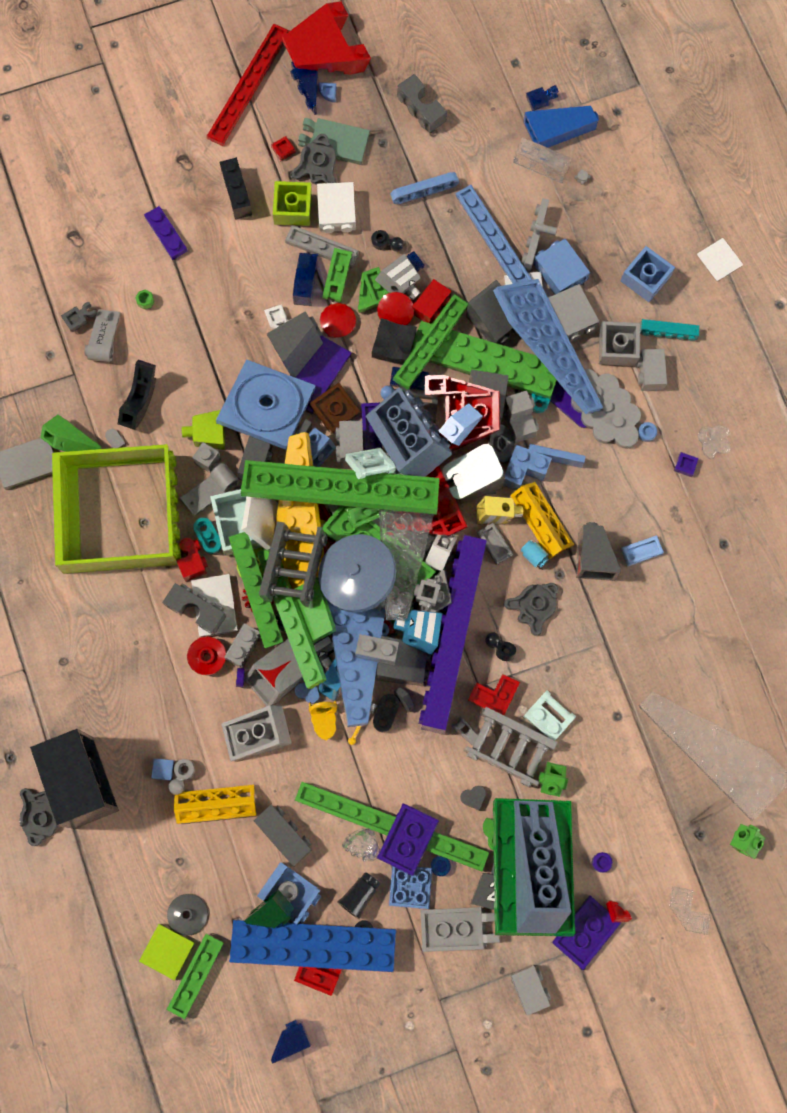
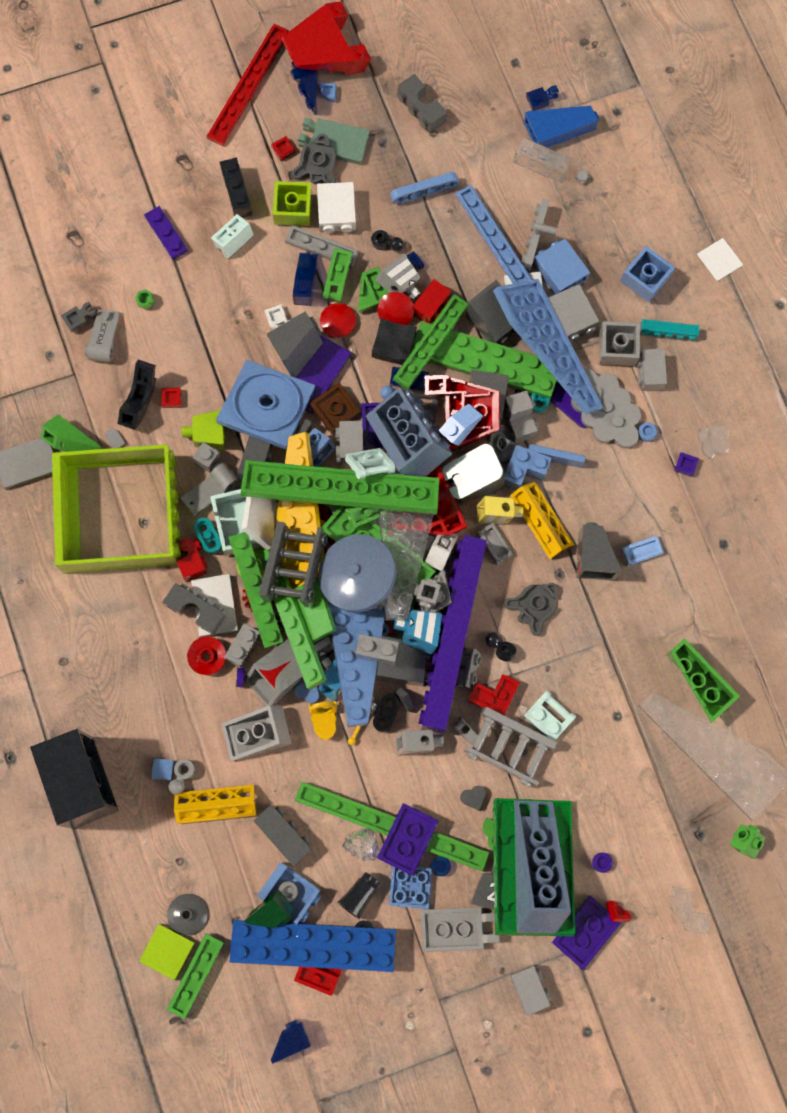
dark grey tile [19,788,59,846] -> none
medium azure brick [520,540,549,568] -> none
bright green brick [538,762,568,797] -> none
none -> red tile [162,387,181,408]
none -> light aqua hinge [211,214,254,259]
none -> light grey torso [395,730,444,755]
none -> light grey hinge [456,648,481,690]
none -> bright green wedge [666,638,740,723]

